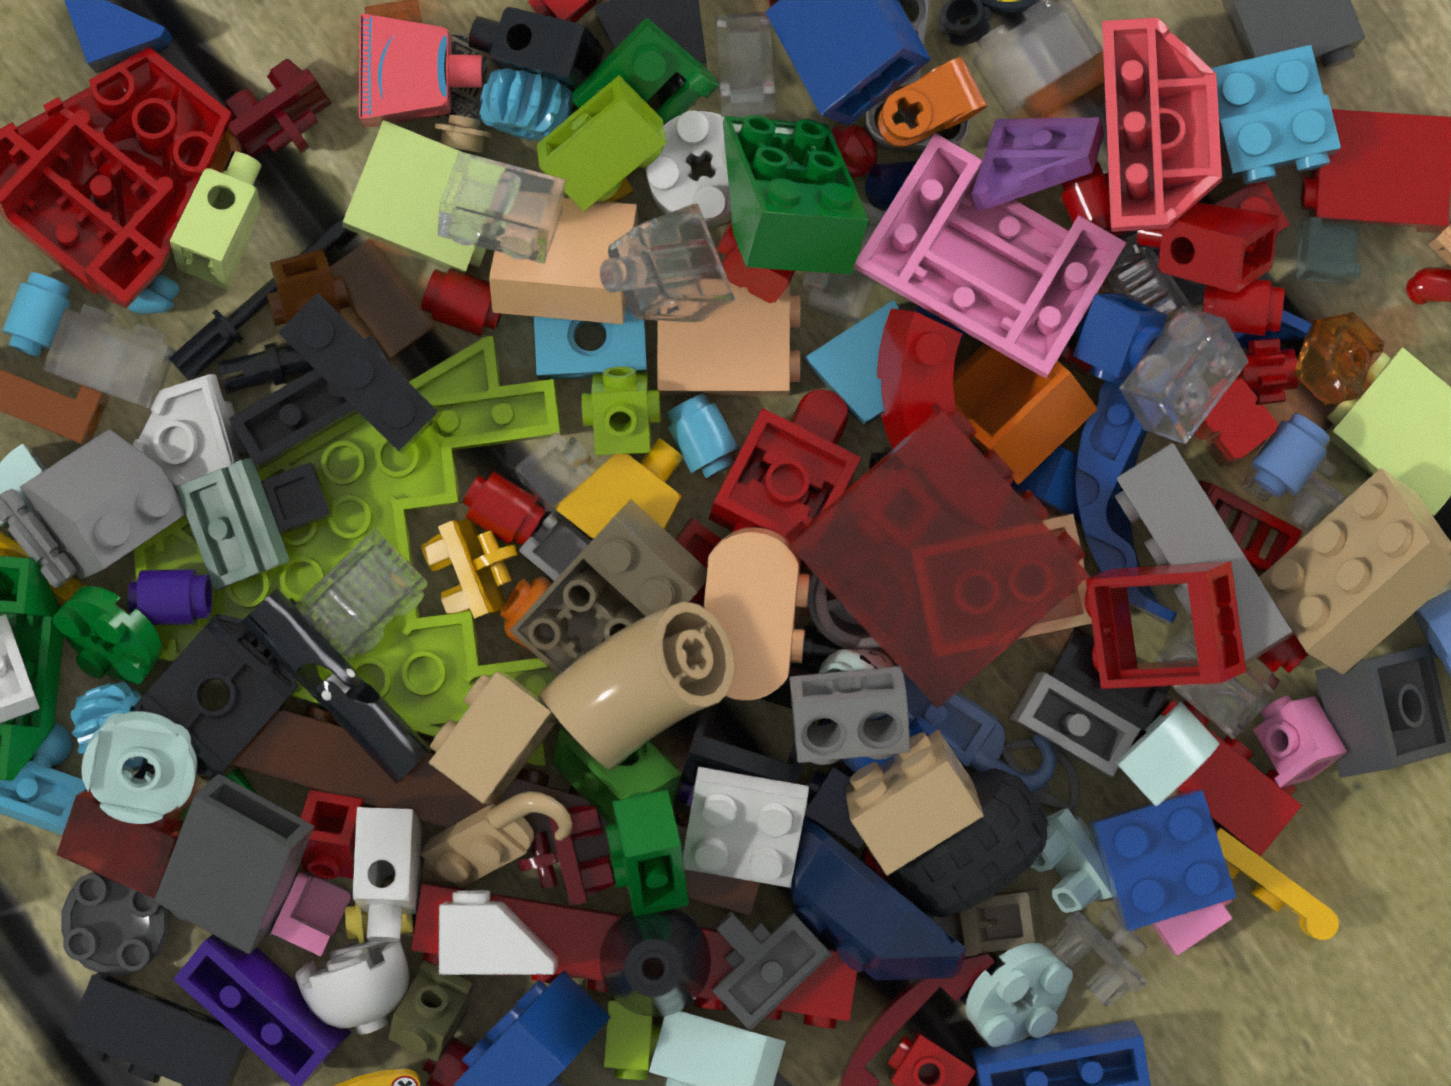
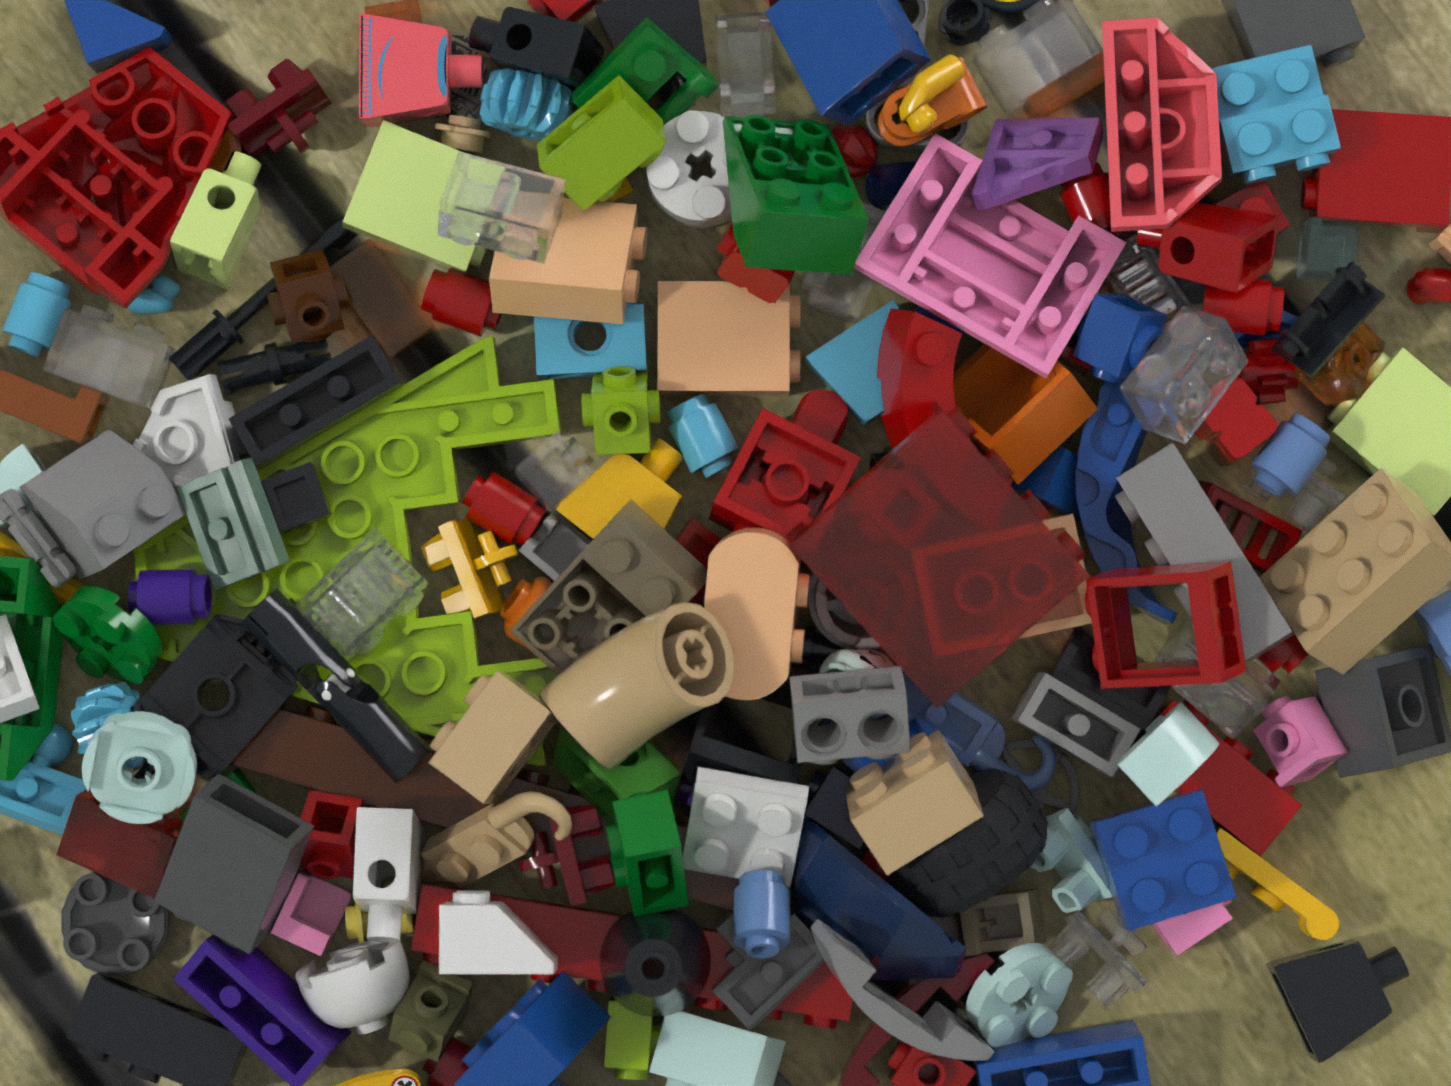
black brick [278,293,441,454] -> none
clear torso [600,203,735,322] -> none
none -> medium blue brick [734,870,790,958]
none -> light grey slope [811,919,994,1061]
none -> yellow arm [899,54,965,134]
none -> black torso [1266,939,1409,1063]
none -> black hinge [1272,262,1386,378]

